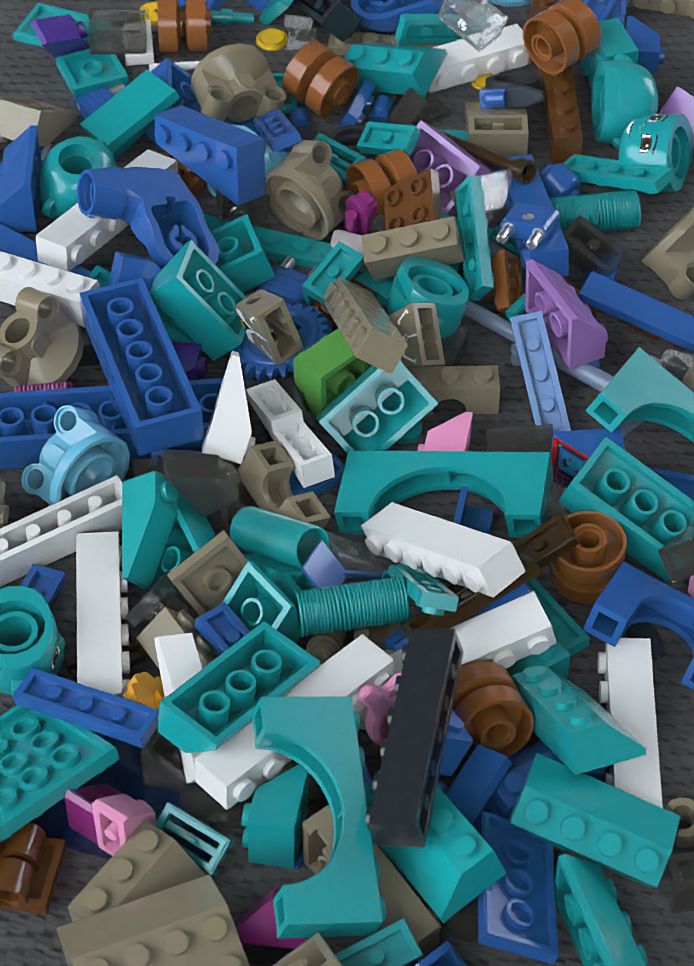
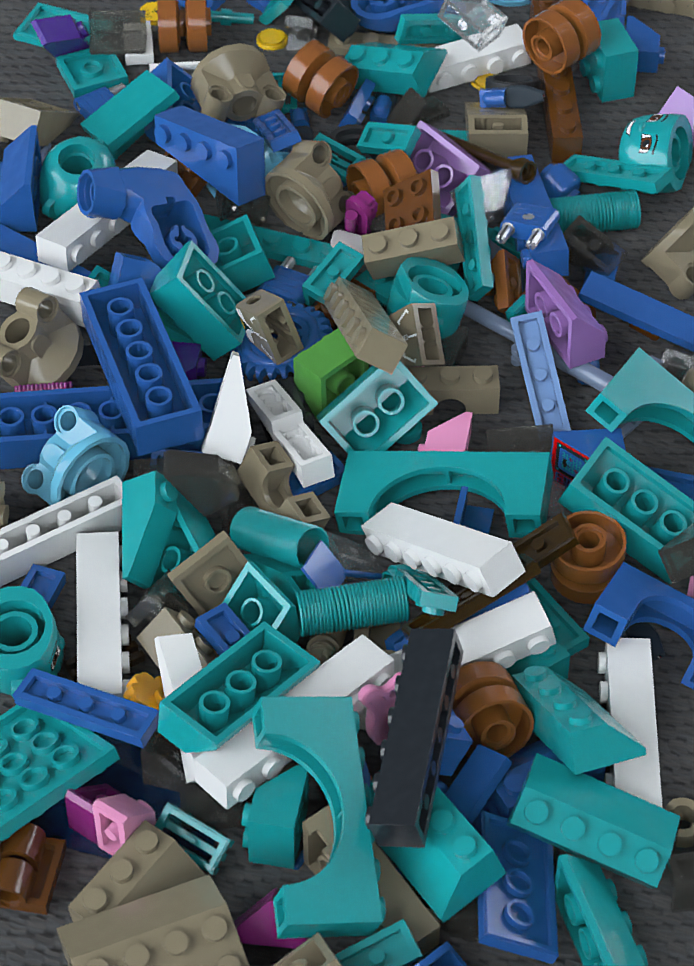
teal piece [591,54,658,149] -> none

